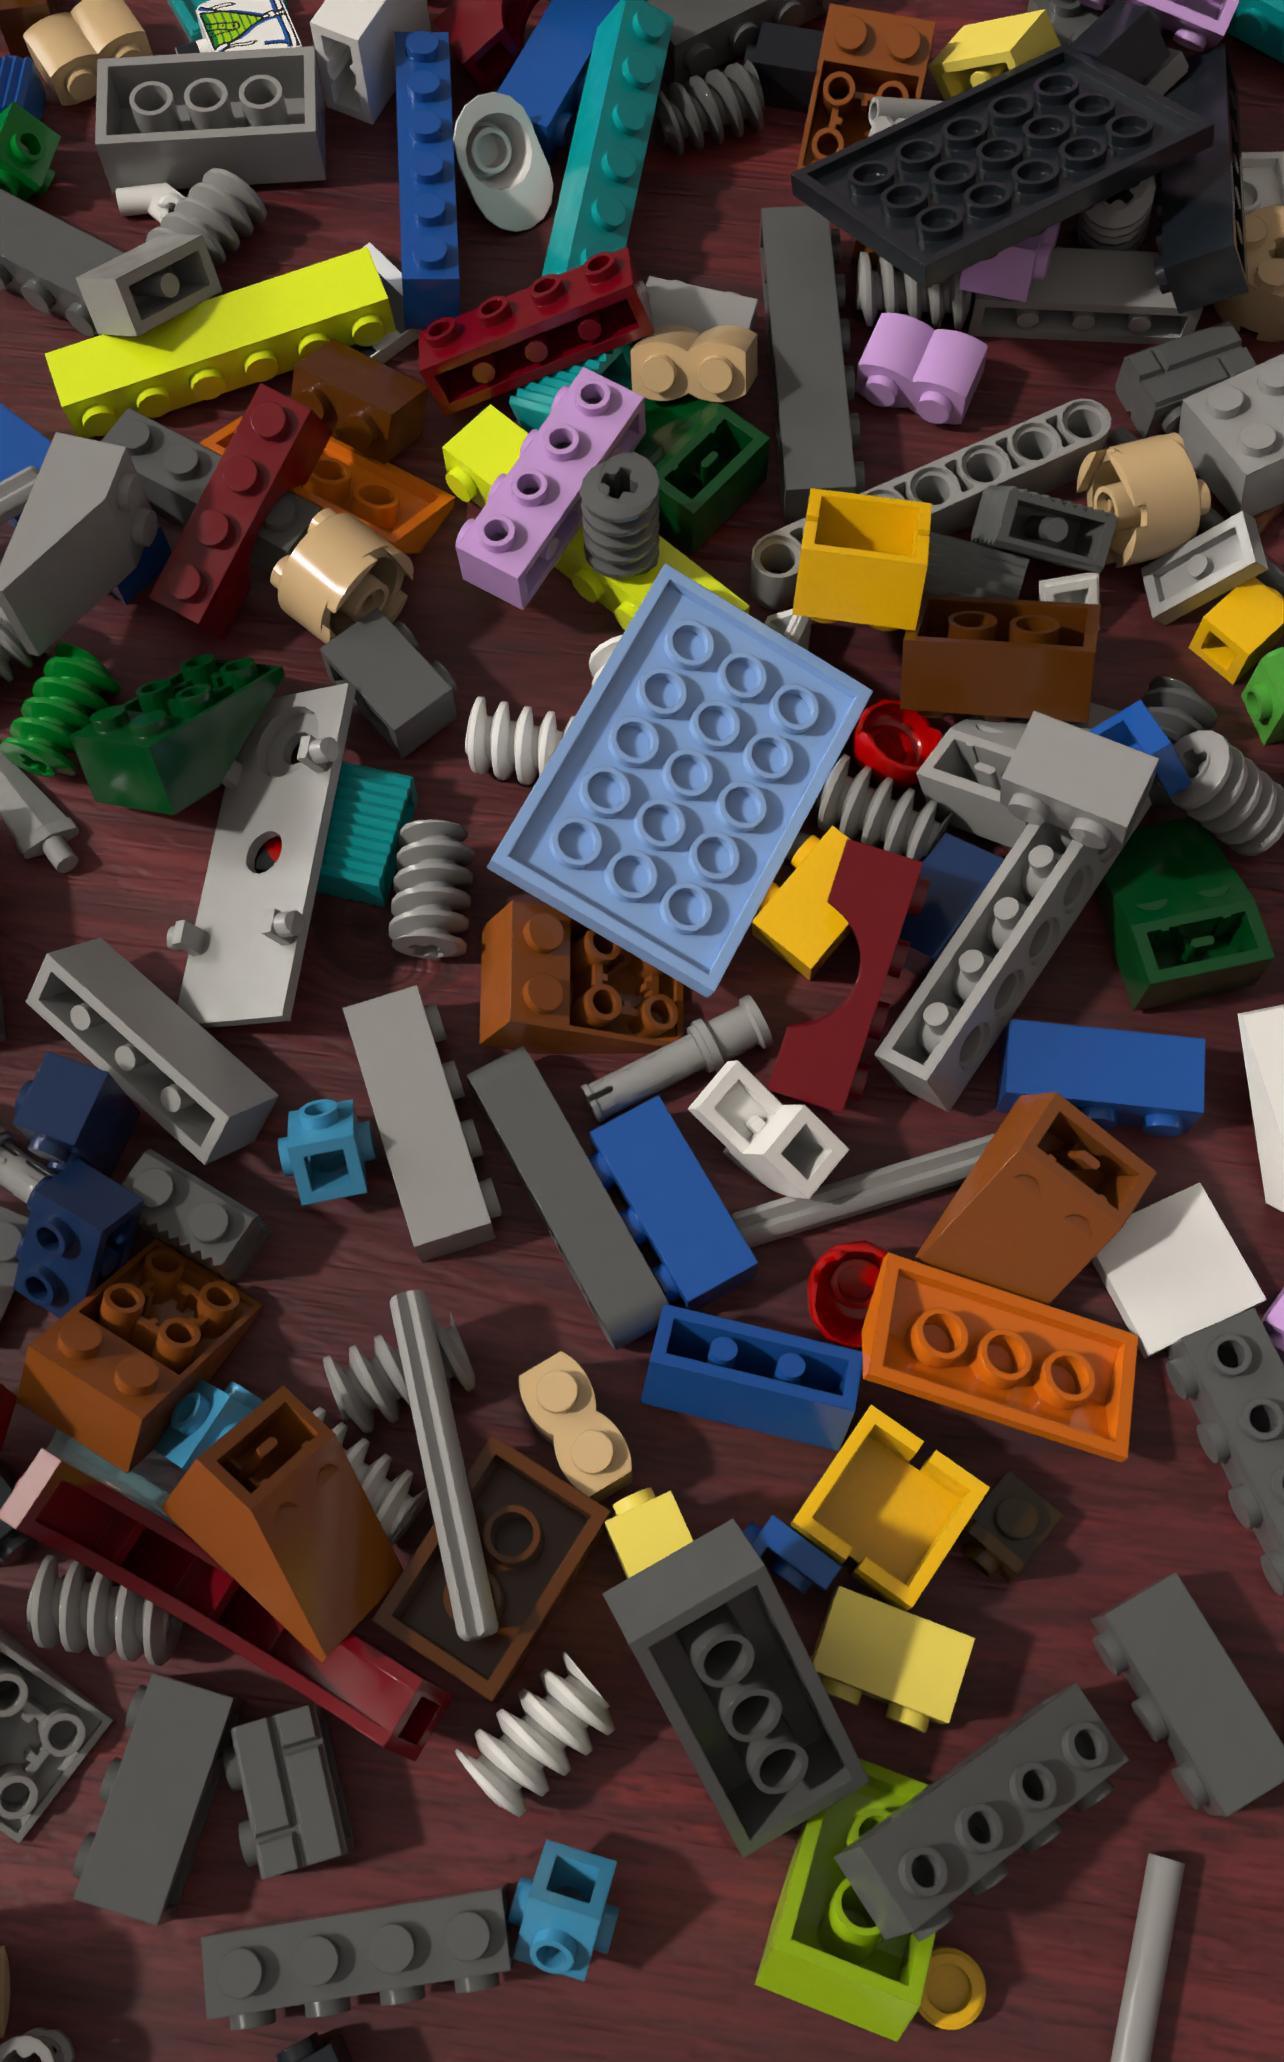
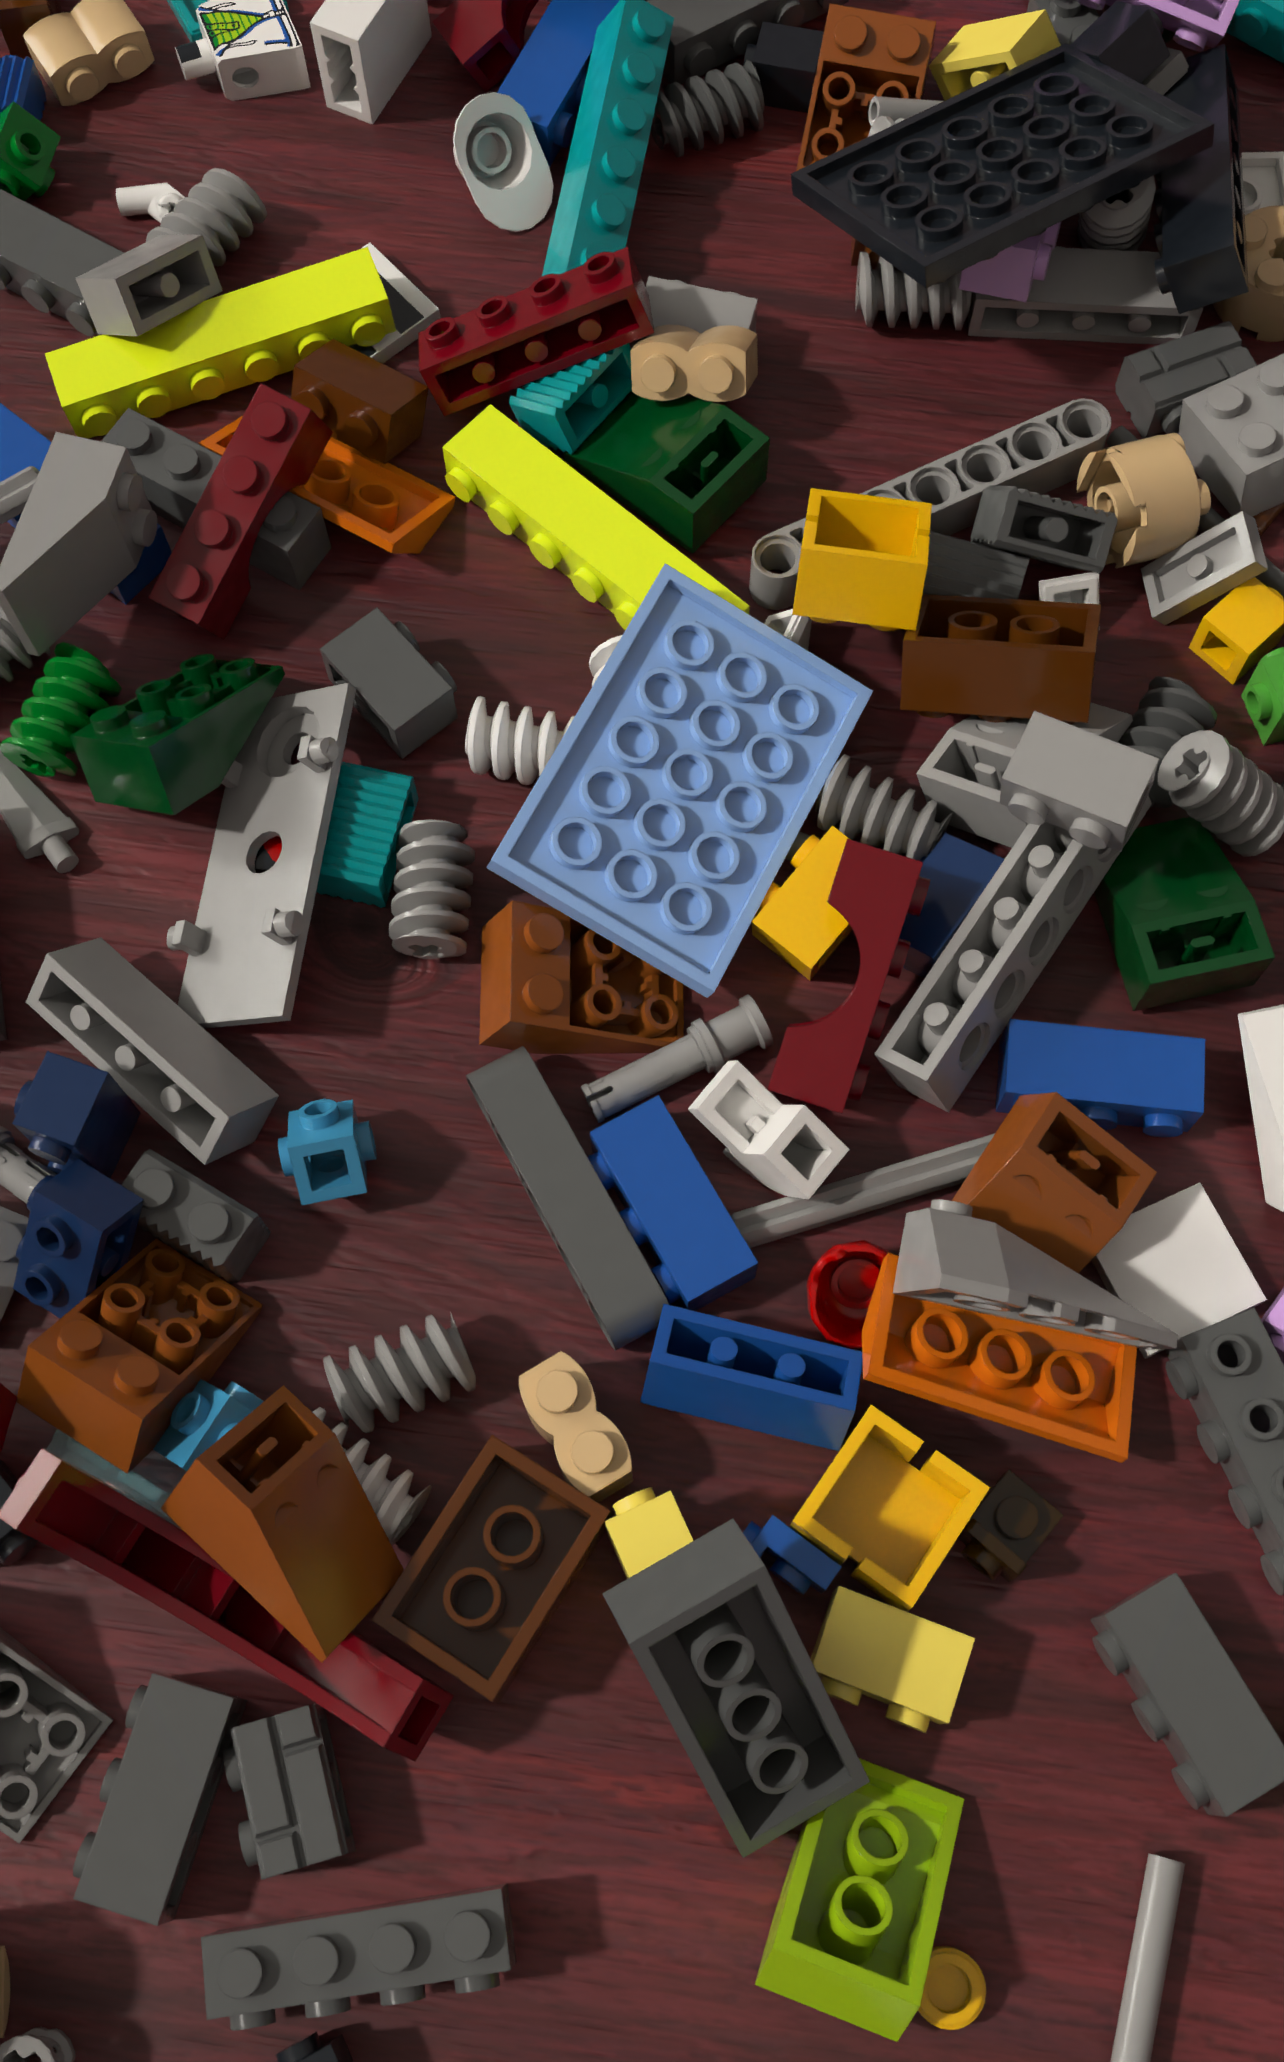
light grey piece [27,1555,183,1666] -> none
light grey brick [95,46,326,193] -> none
tan brick [270,508,414,644] -> none
light grey brick [343,985,503,1263] -> none
light grey axle [390,1290,498,1641] -> none
blue brick [395,30,460,329] -> none
lavender brick [455,367,646,610] -> none
white piece [455,1651,615,1817] -> none
dark azure brick [508,1839,620,1982] -> none
dark grey piece [580,452,660,579] -> none
dark grey brick [759,206,865,524] -> none
dark grey brick [834,1683,1129,1941] -> none
red hair [851,699,944,789] -> none
lavender brick [855,313,988,425] -> none
blue bracket [1089,699,1192,797] -> none
none -> light grey wedge [892,1199,1178,1349]

